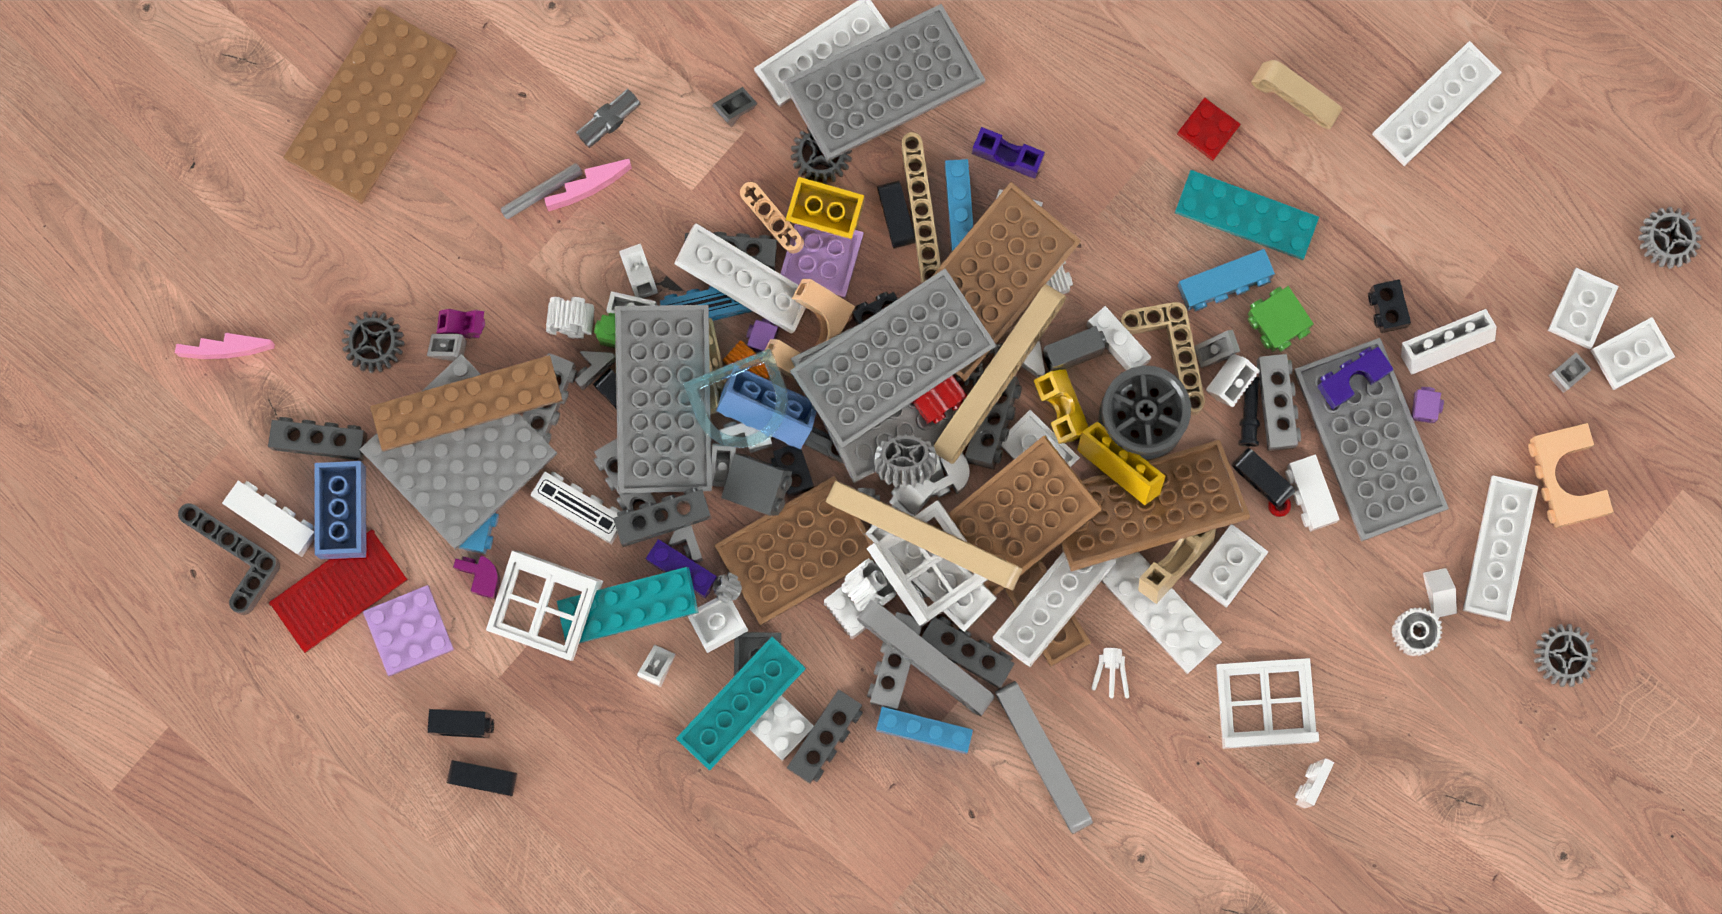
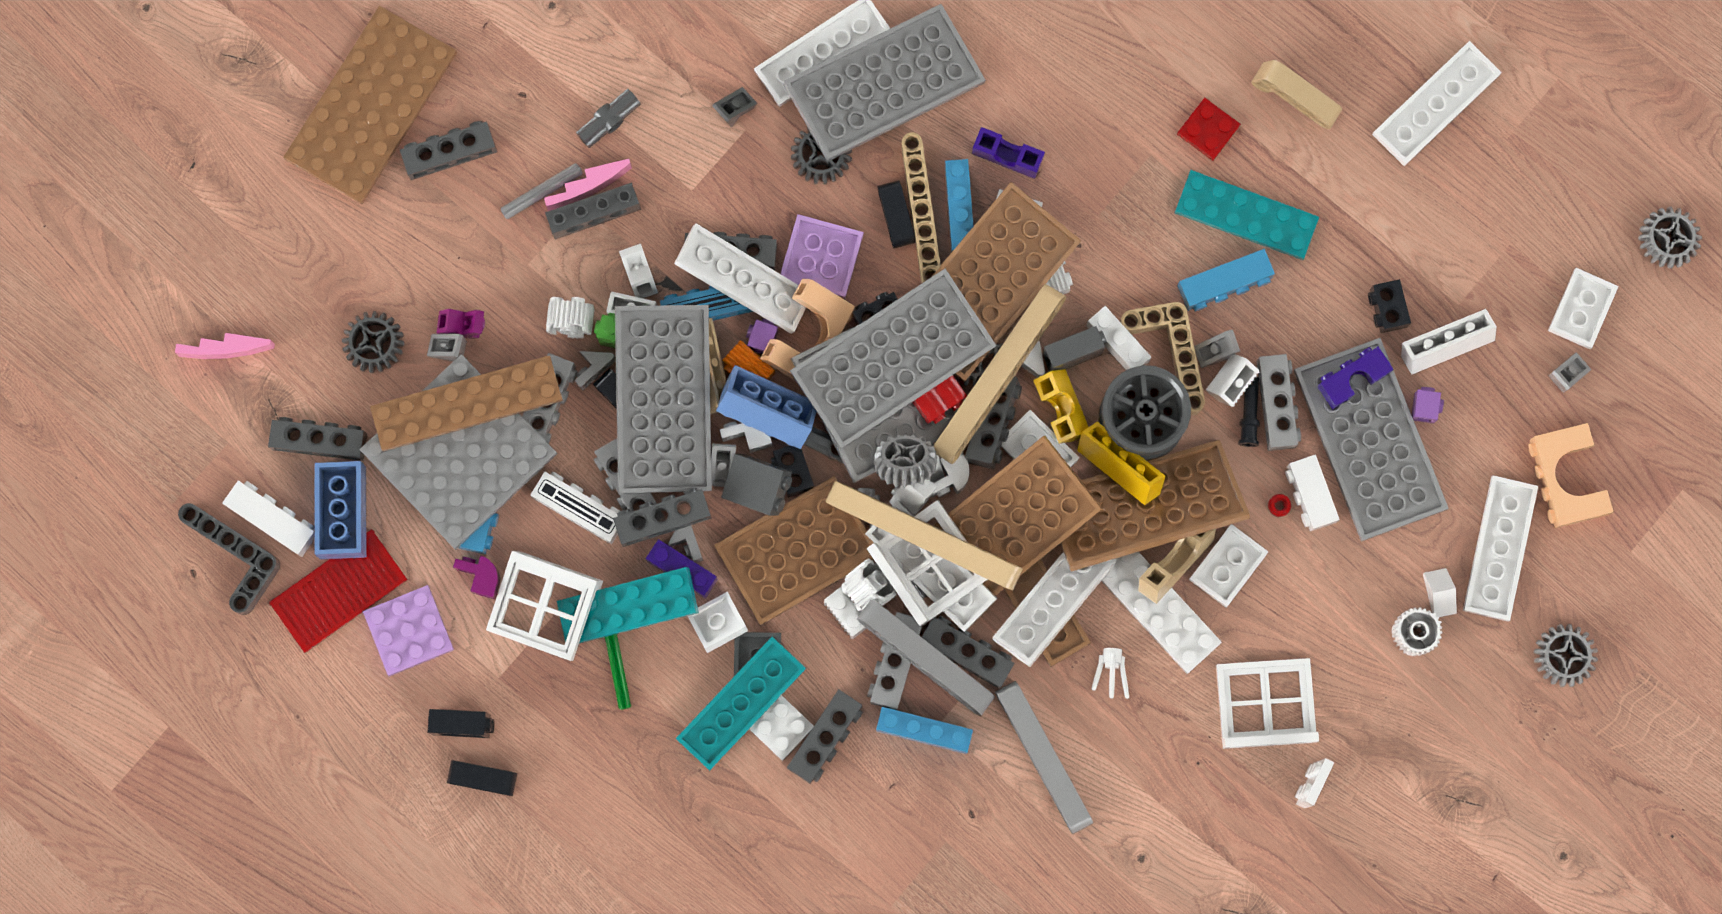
white slope [637,645,675,687] -> none
clear light blue window [683,348,788,448] -> none
light grey gear [713,572,742,603] -> none
light nougat beam [740,182,804,254] -> none
yellow slope [785,177,865,240] -> none
black beam [1231,448,1295,508] -> none
bright green brick [1247,286,1314,352] -> none
white plate [1590,317,1675,390] -> none
none -> dark grey brick [400,121,497,180]
none -> dark grey brick [545,183,641,240]
none -> green axle [605,634,631,710]

